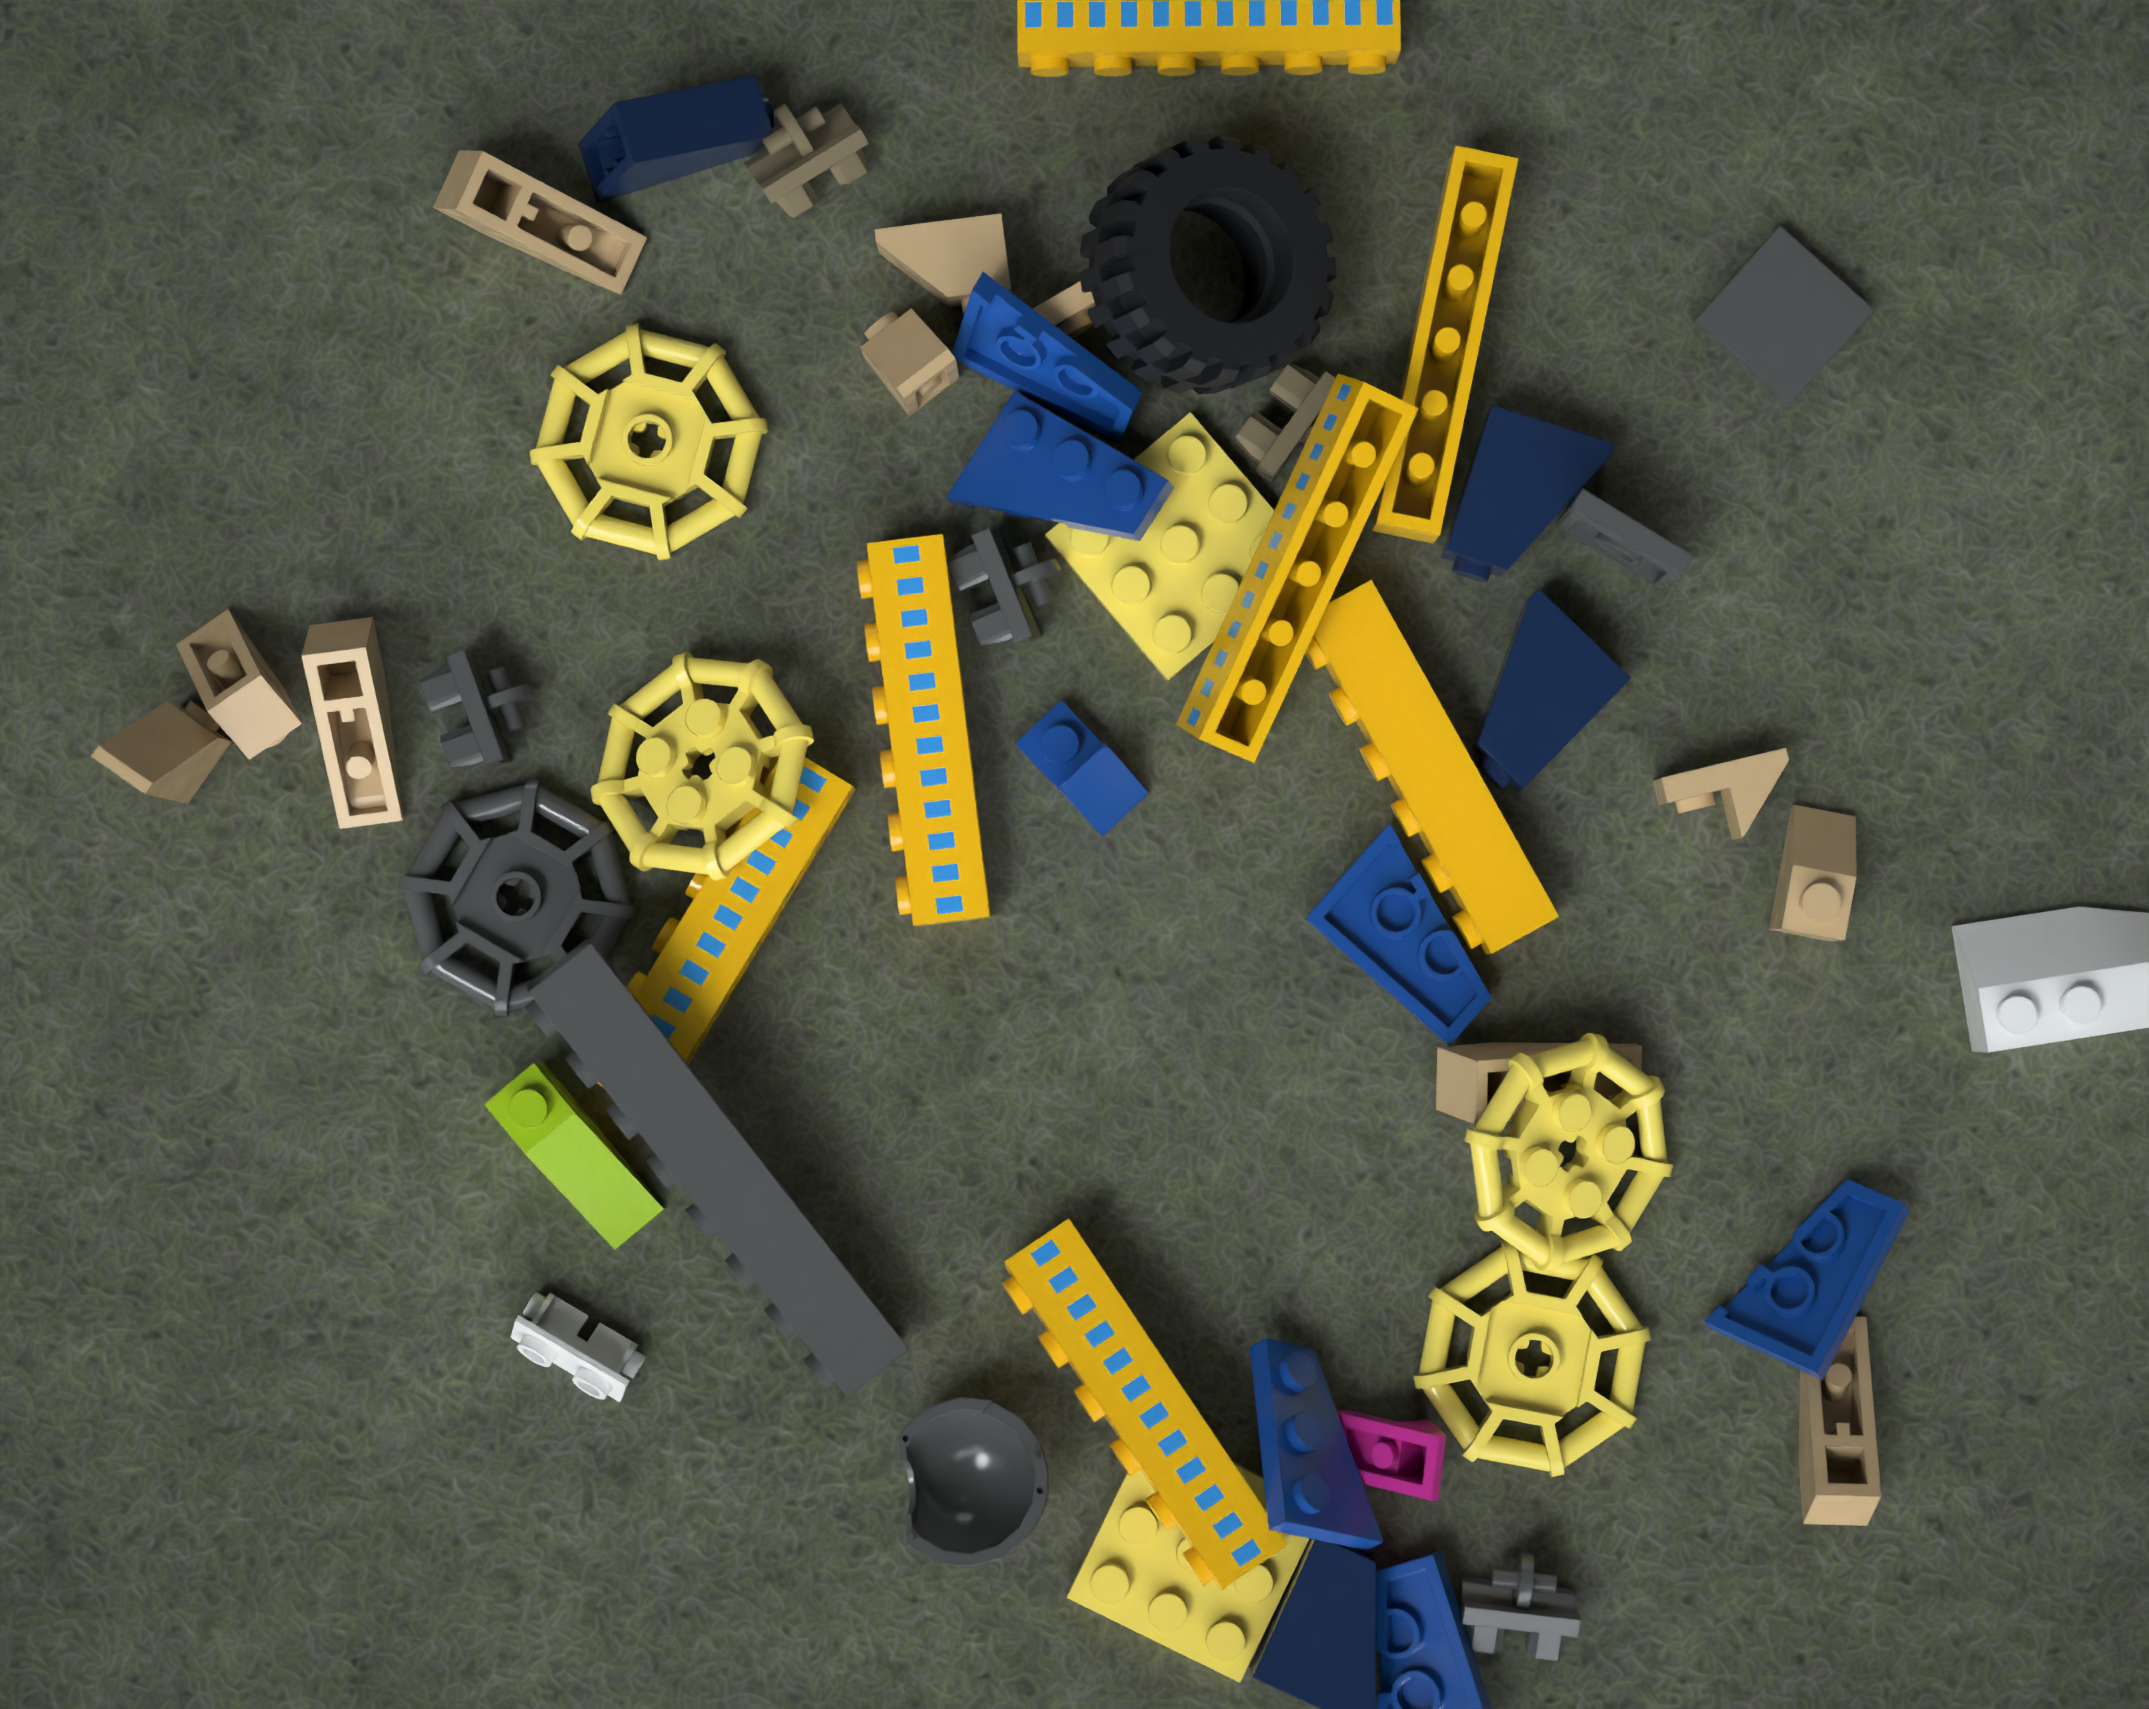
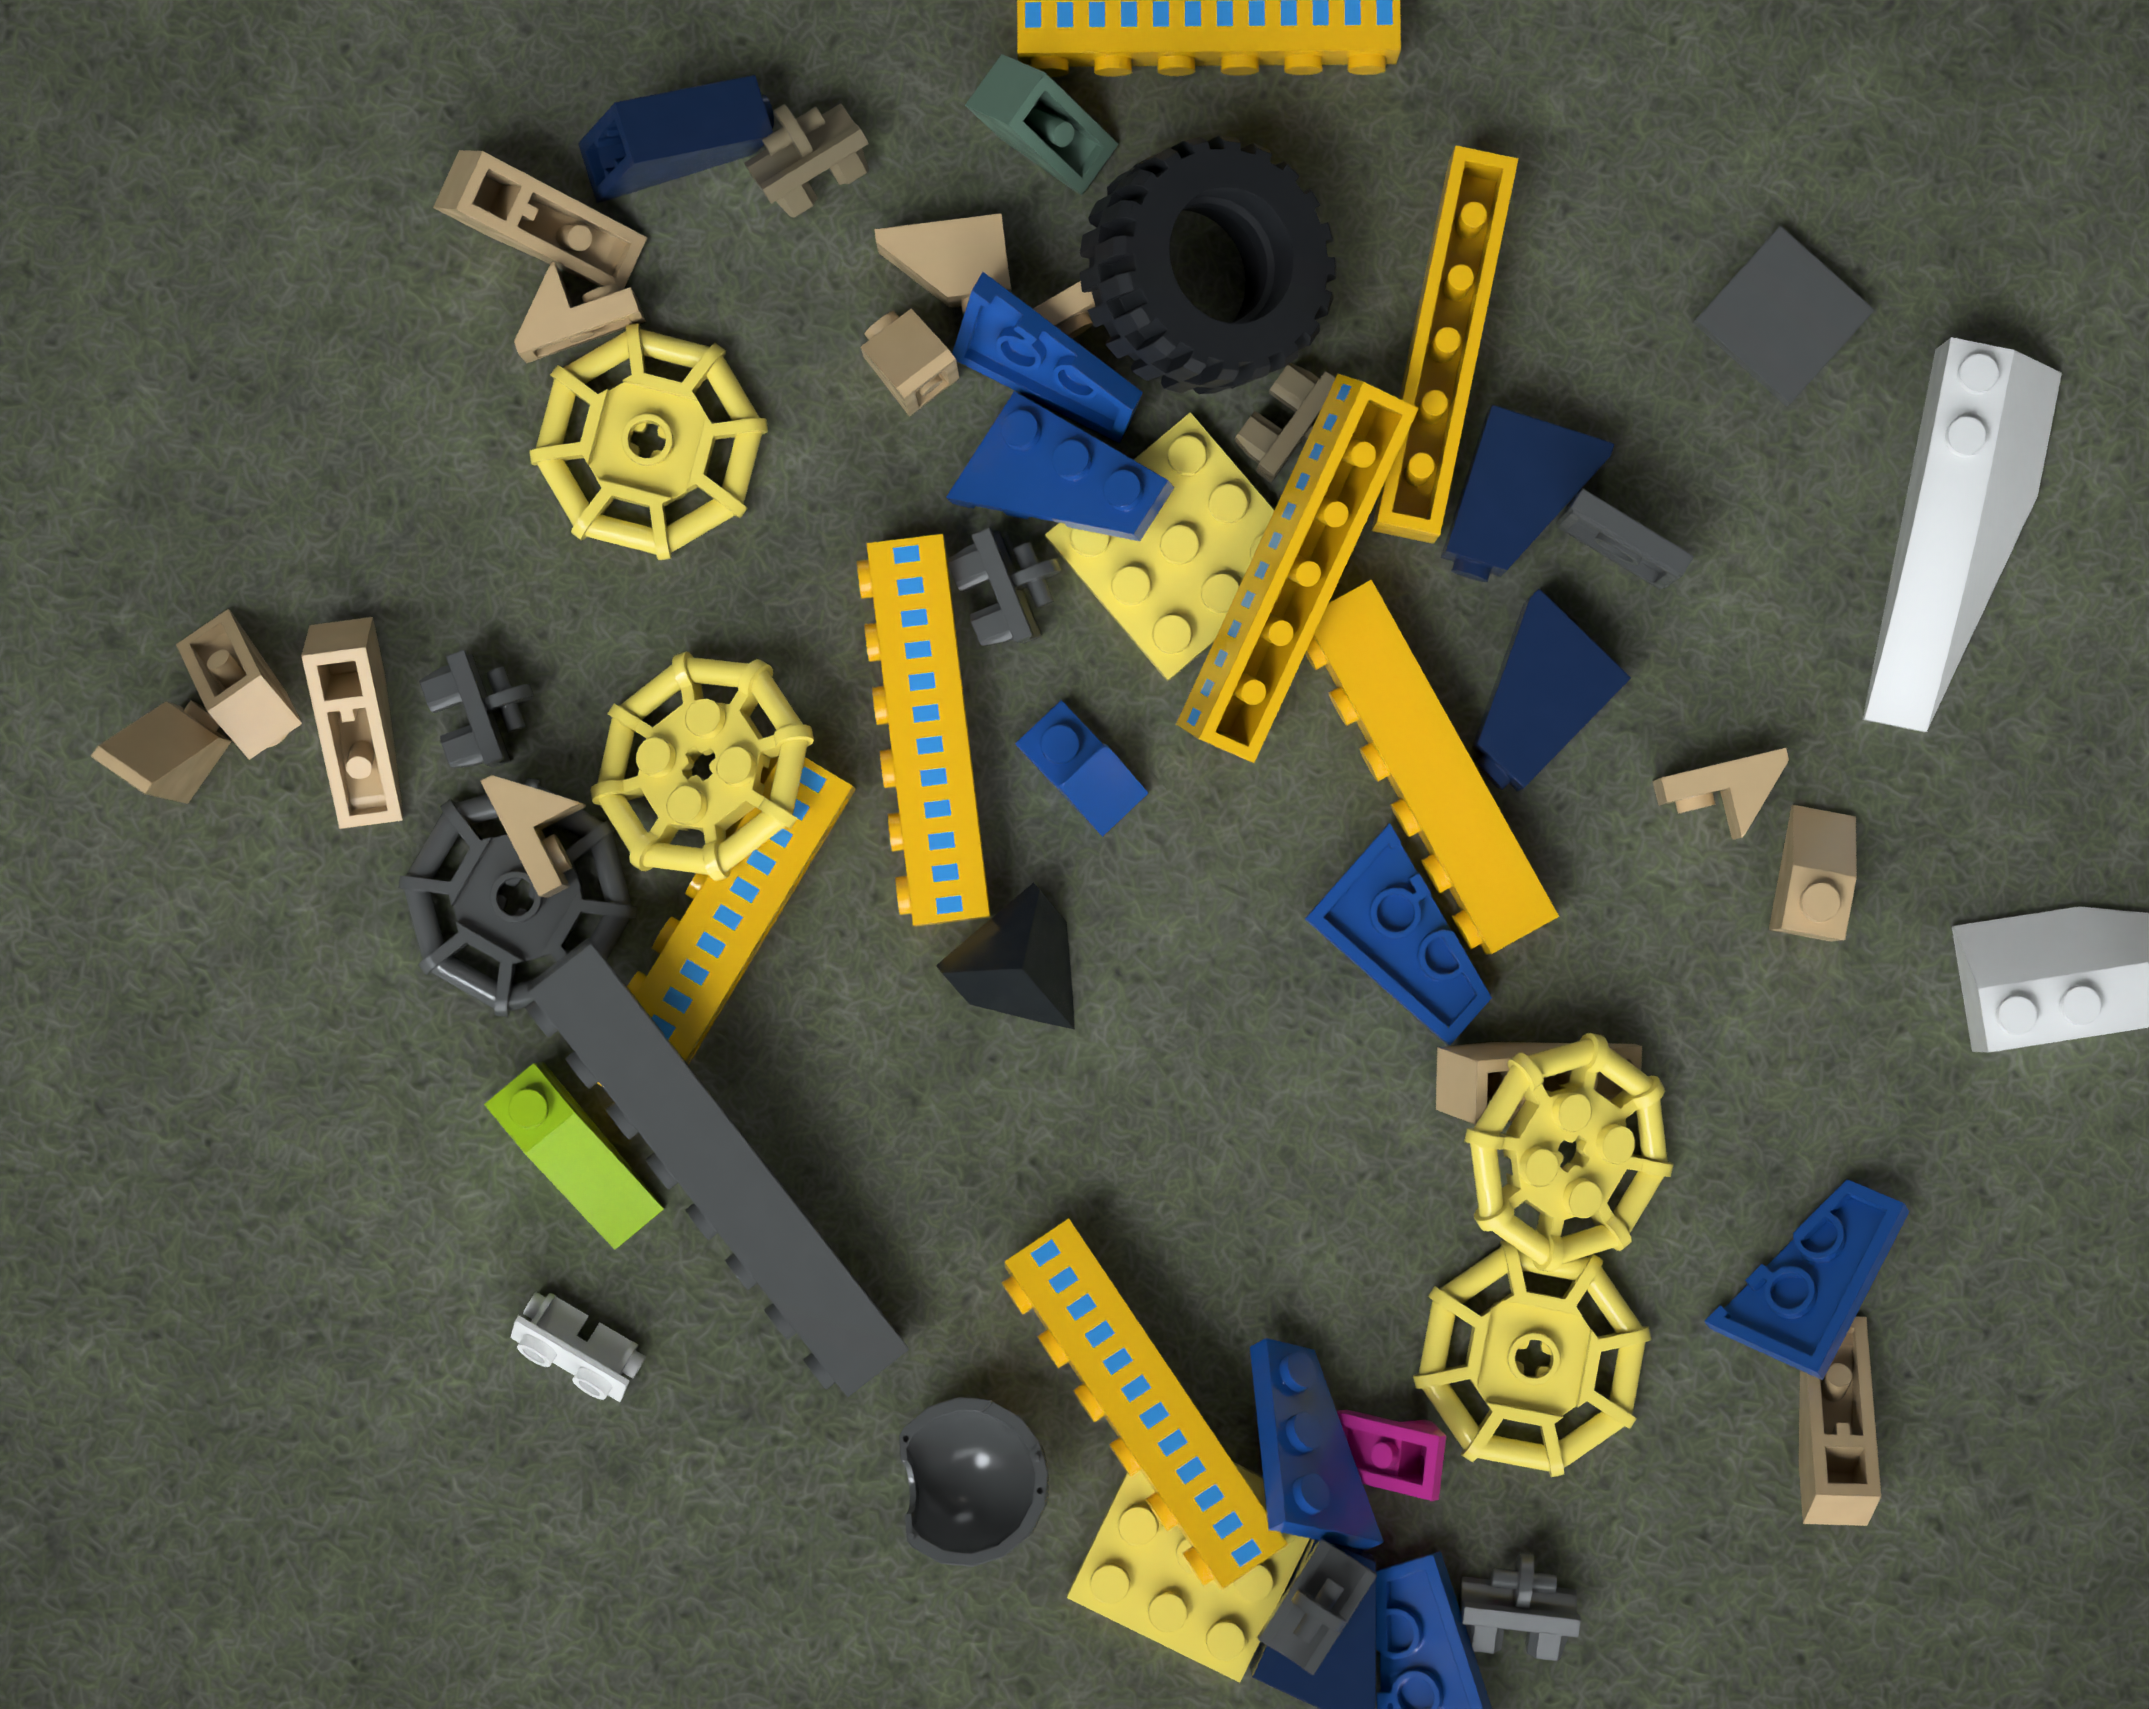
none -> tan slope [481,775,586,898]
none -> tan slope [514,262,646,363]
none -> black slope [936,883,1075,1030]
none -> sand green slope [965,54,1118,195]
none -> dark grey hips [1257,1538,1377,1675]
none -> white wedge [1863,337,2062,732]

